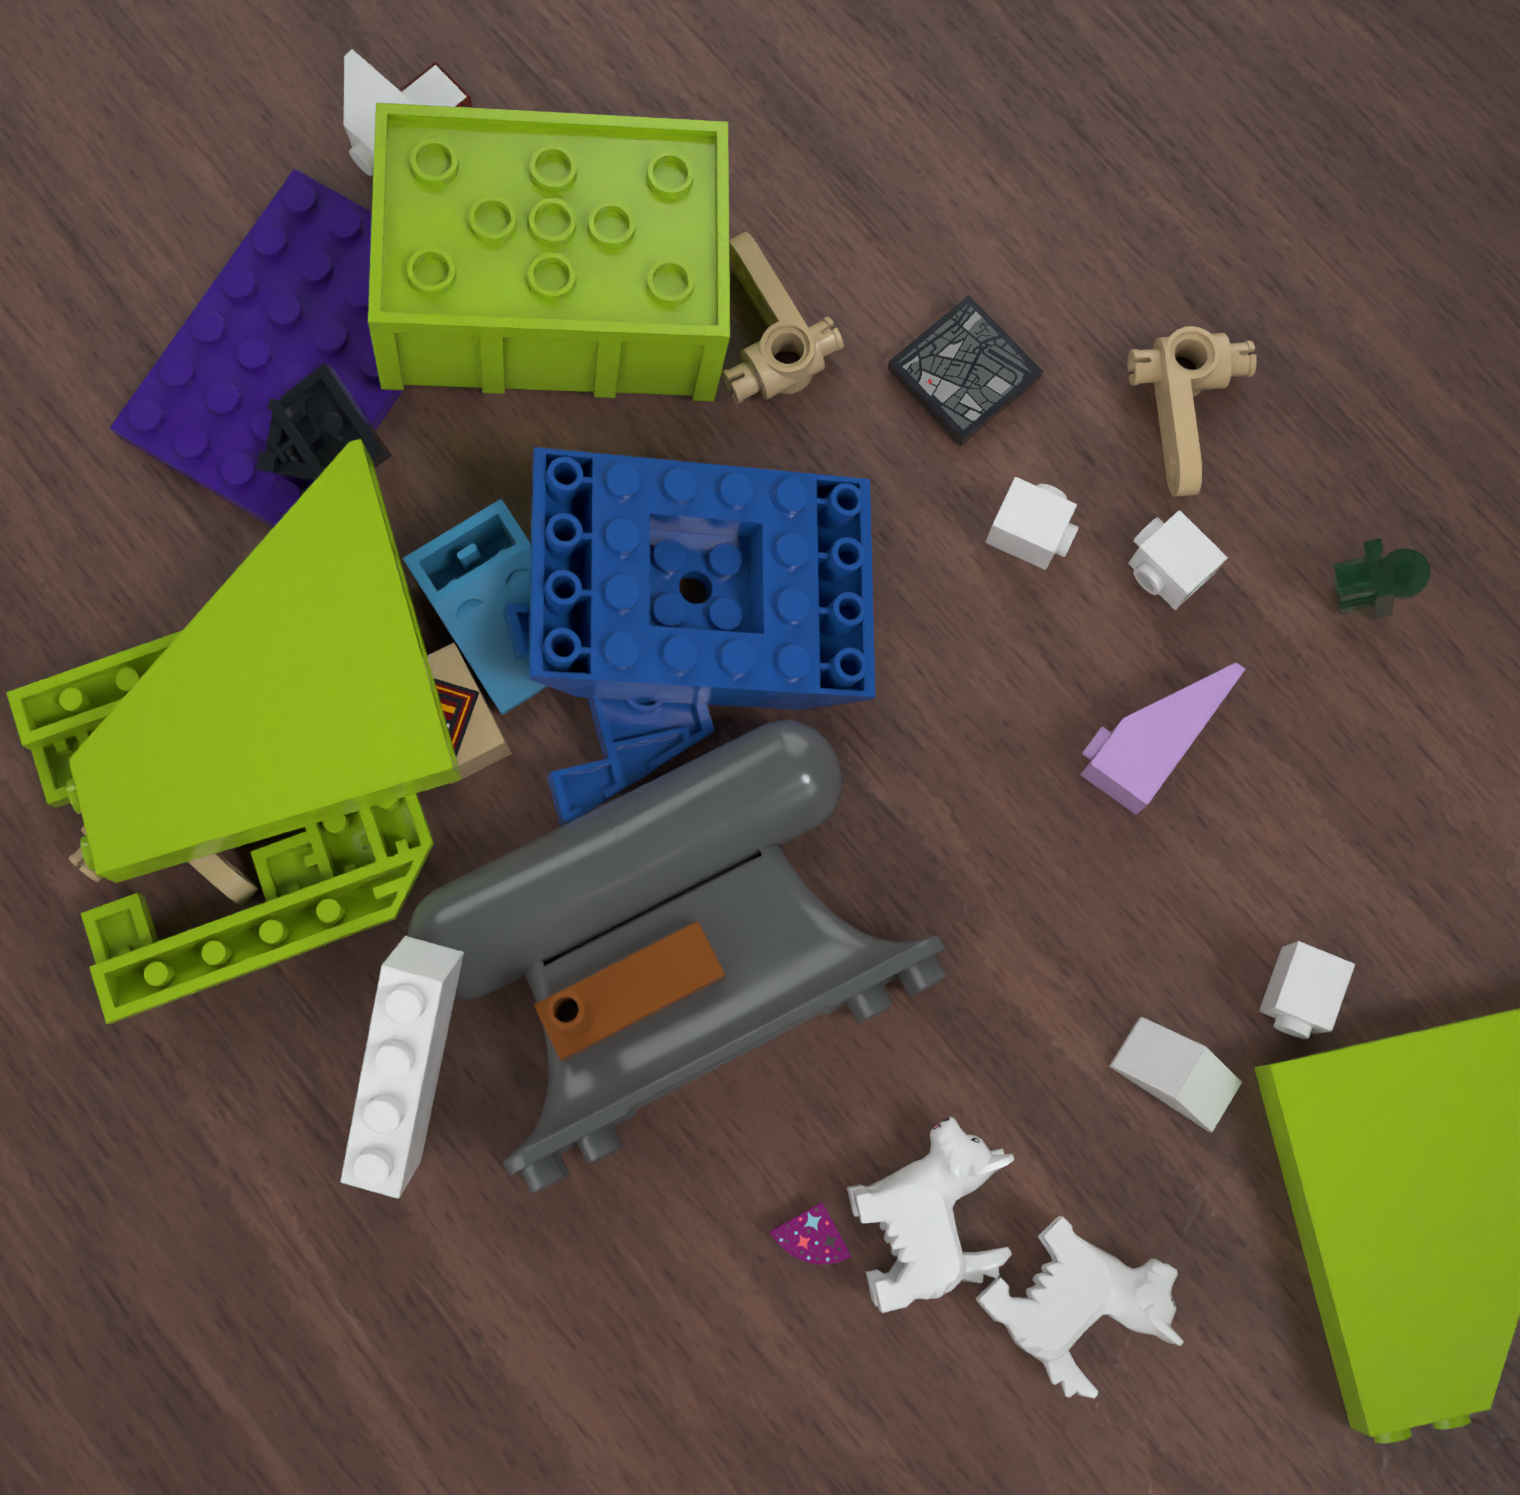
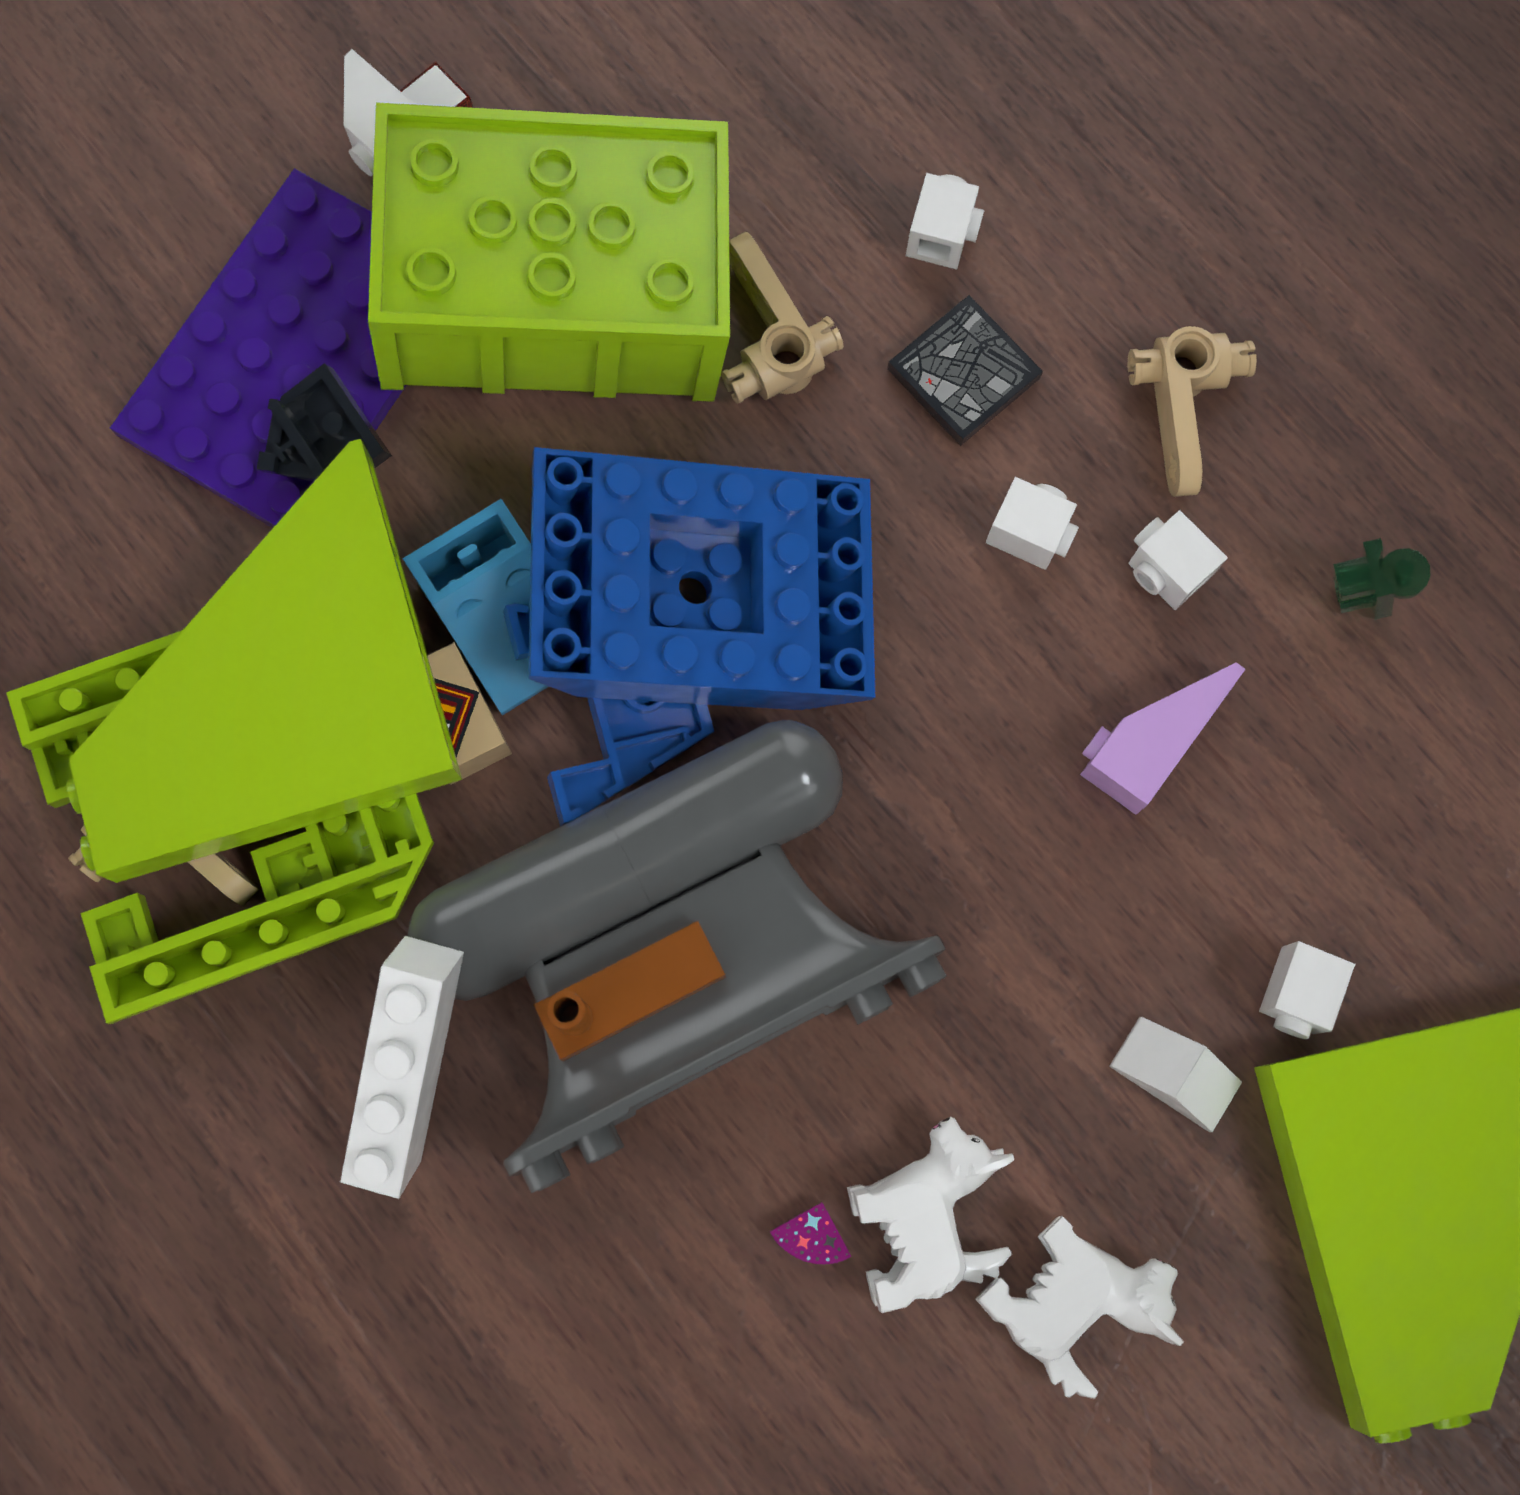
none -> white brick [906,173,984,269]

